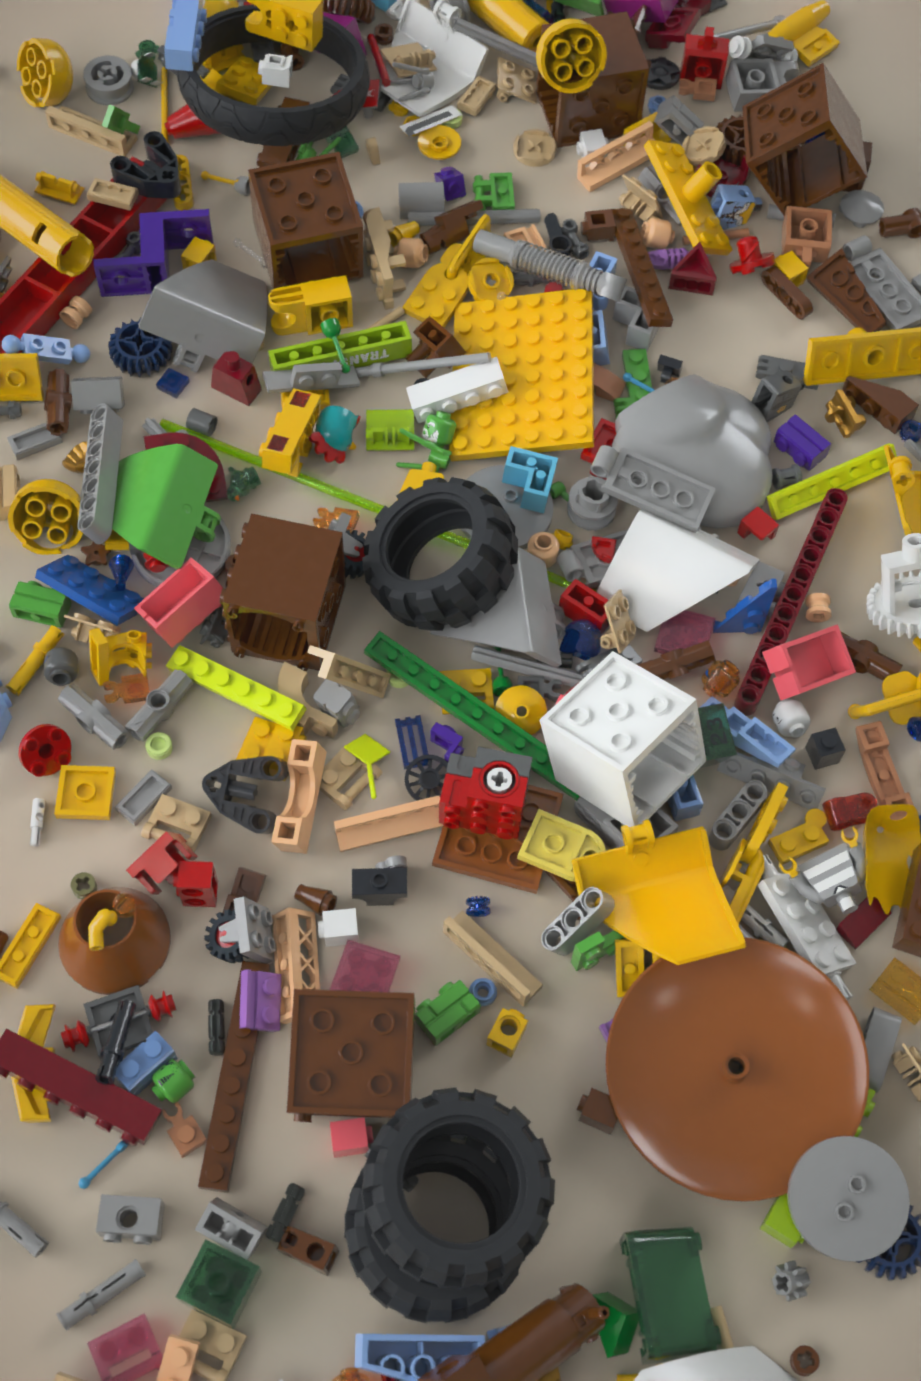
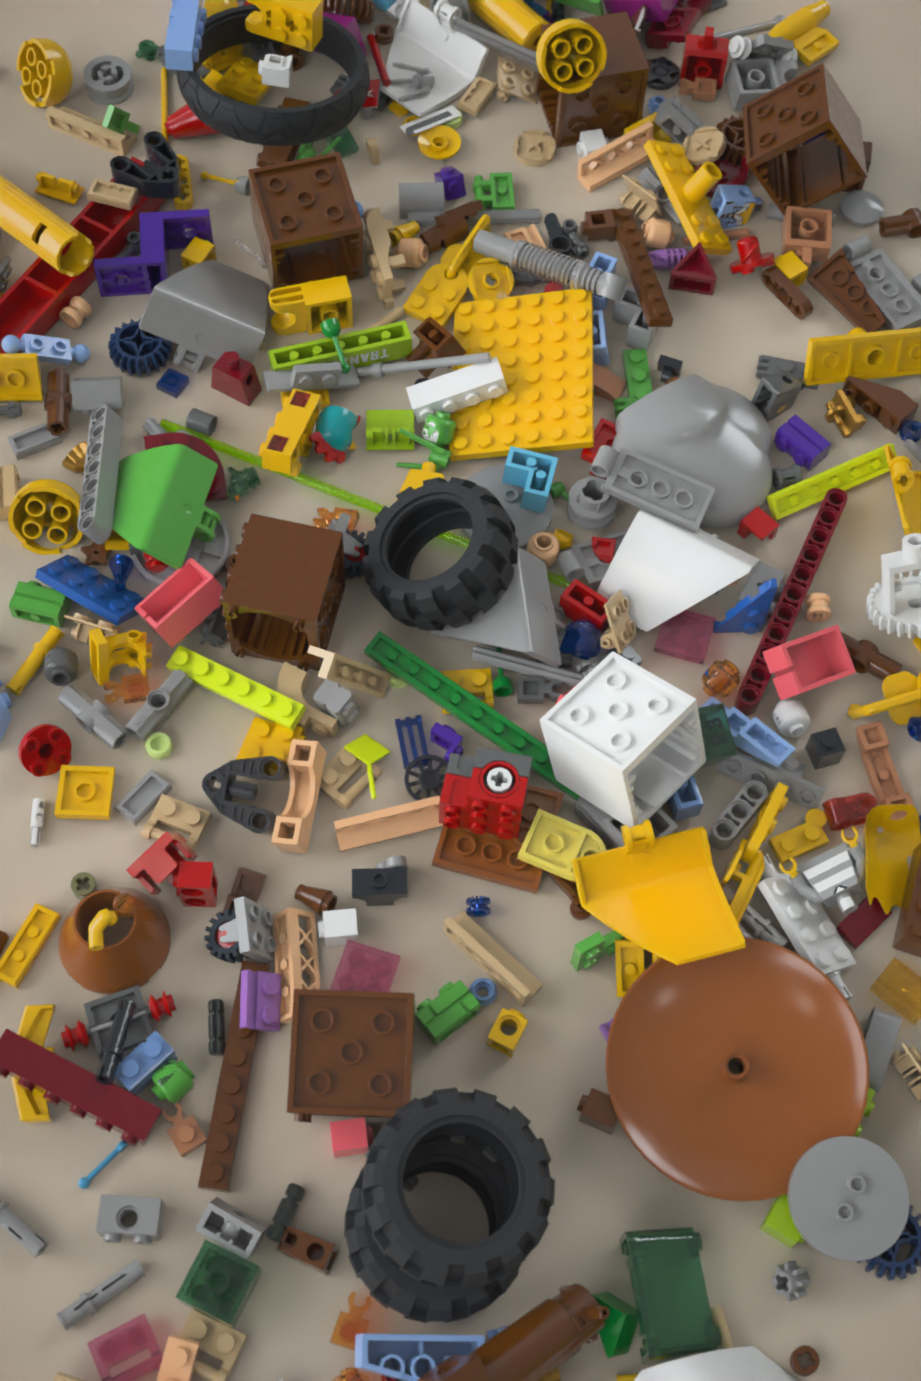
clear green piece [131,52,163,88] -> none
tan hinge [380,42,437,78] -> none
yellow dish [495,685,547,735] -> none
light grey beam [541,887,615,956] -> none
dark azure hinge [623,373,654,393] -> none
reddish brown piece [638,640,716,680] -> none
none -> clear orange plate [330,1291,372,1351]

